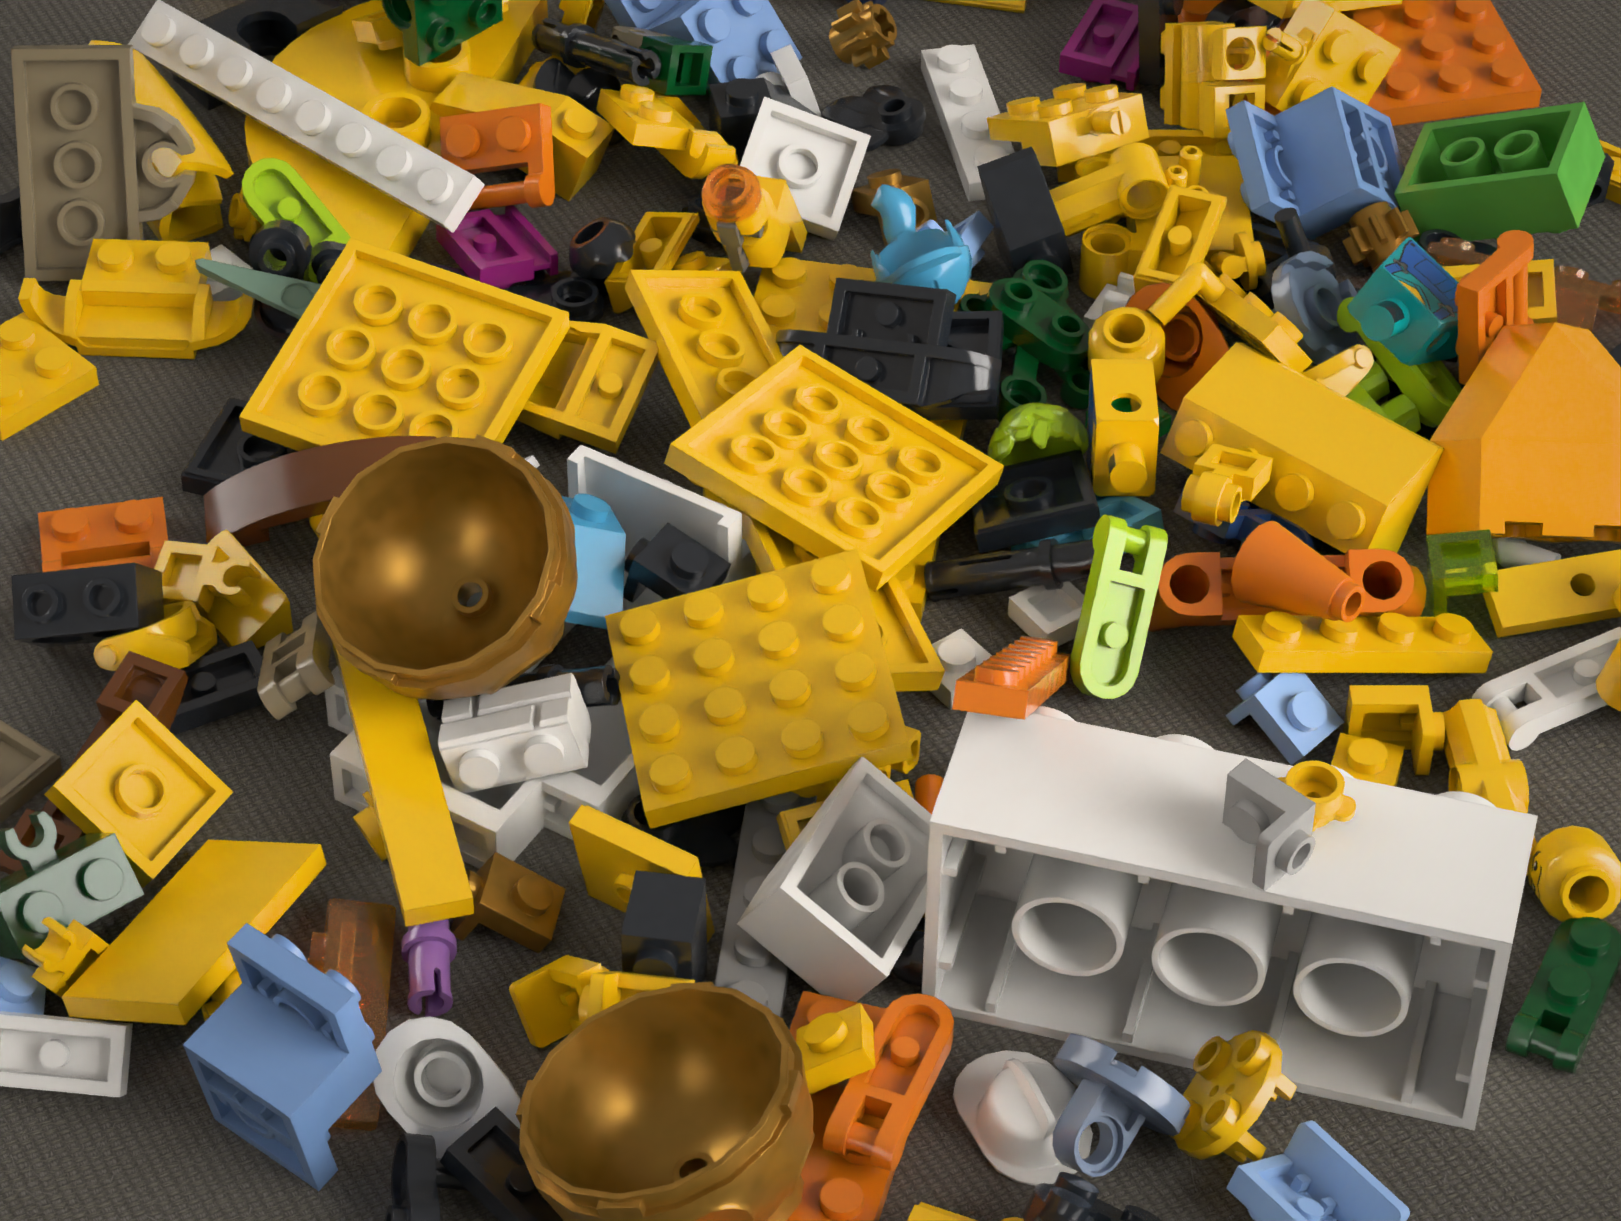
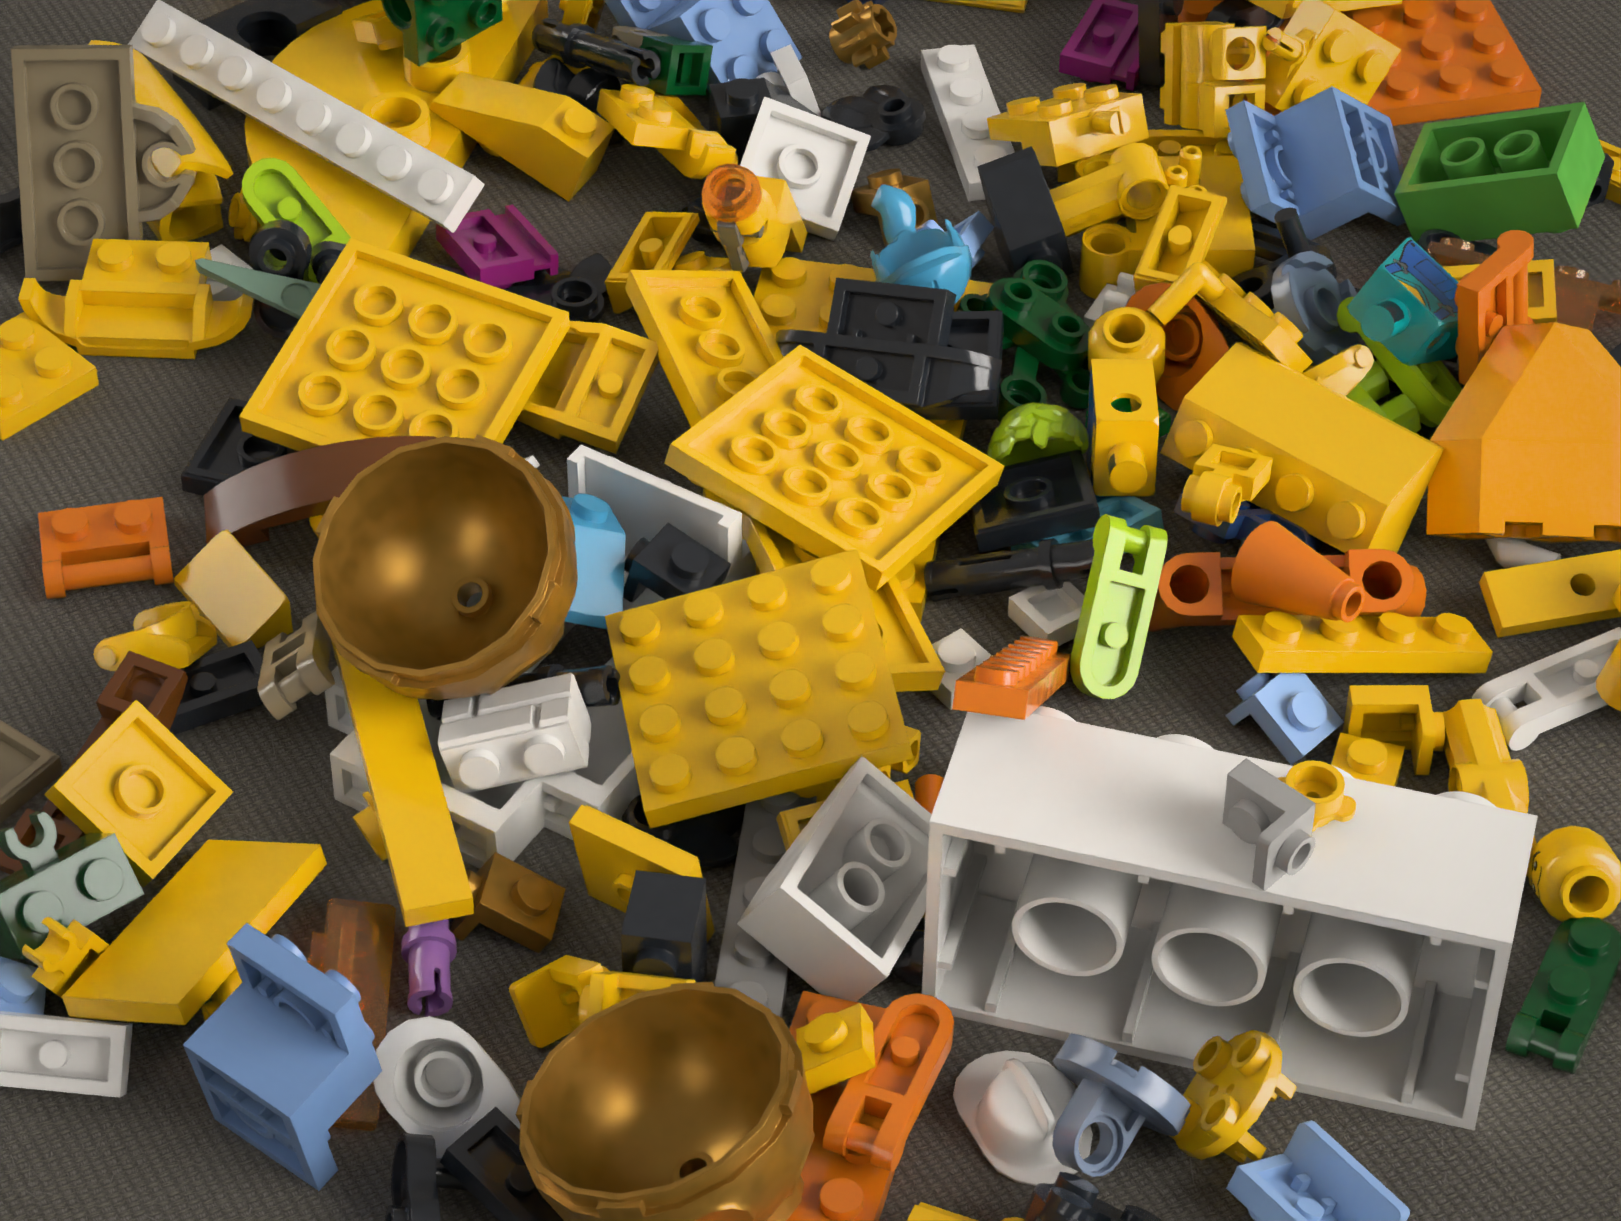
black brick [11,563,164,648] -> none
yellow plate [154,540,262,613] -> none
orange plate [439,103,555,213] -> none
black plate [569,217,636,279] -> none
yellow plate [1209,231,1266,291] -> none
pearl gold gear [1343,201,1420,272] -> none
clear neon green panel [1426,529,1498,617] -> none

